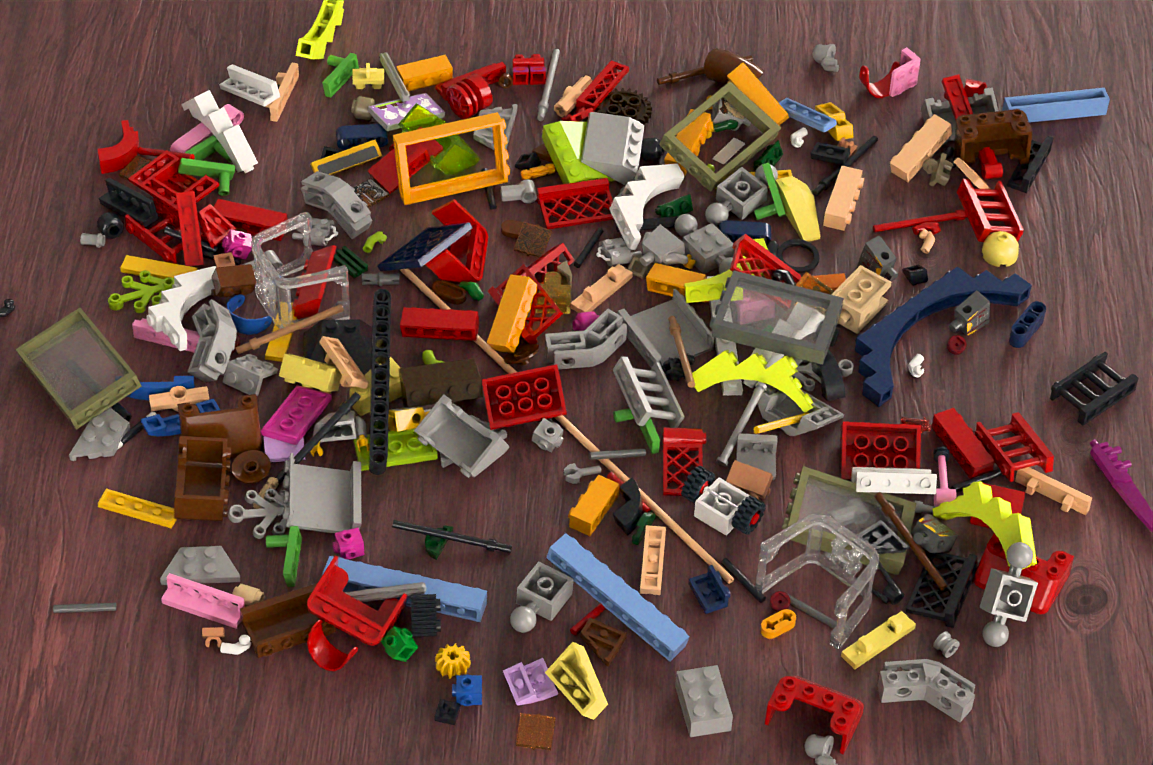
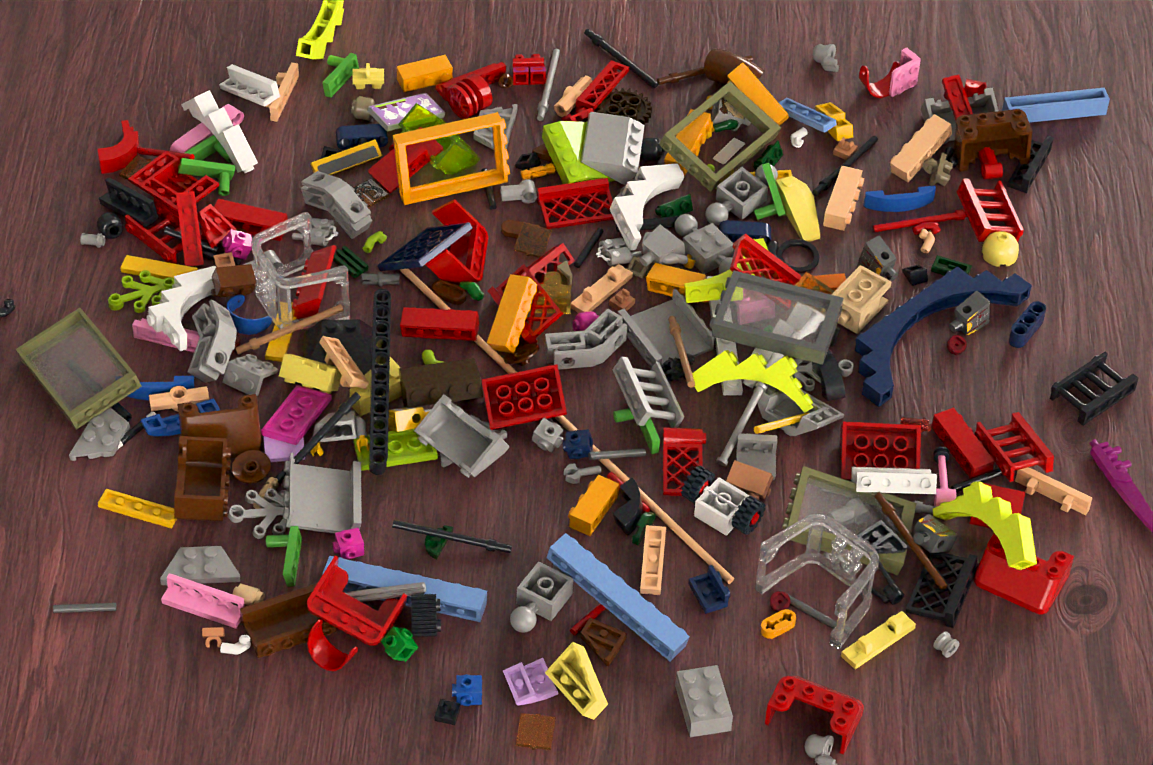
light grey axle [379,52,410,102] -> none
yellow gear [435,643,471,679] -> none
black bar [721,558,766,603] -> none
black arm [771,269,797,286] -> none
black plate [810,142,850,165] -> none
light grey brick [877,659,975,722] -> none
white arm [908,354,924,378] -> none
light nougat tile [954,158,991,189] -> none
light grey brick [980,542,1038,647] -> none
none -> dark blue brick [563,429,593,459]
none -> black bar [584,29,658,88]
none -> nougat tile [609,288,635,311]
none -> blue slope [863,186,936,212]
none -> dark green tile [931,255,972,276]

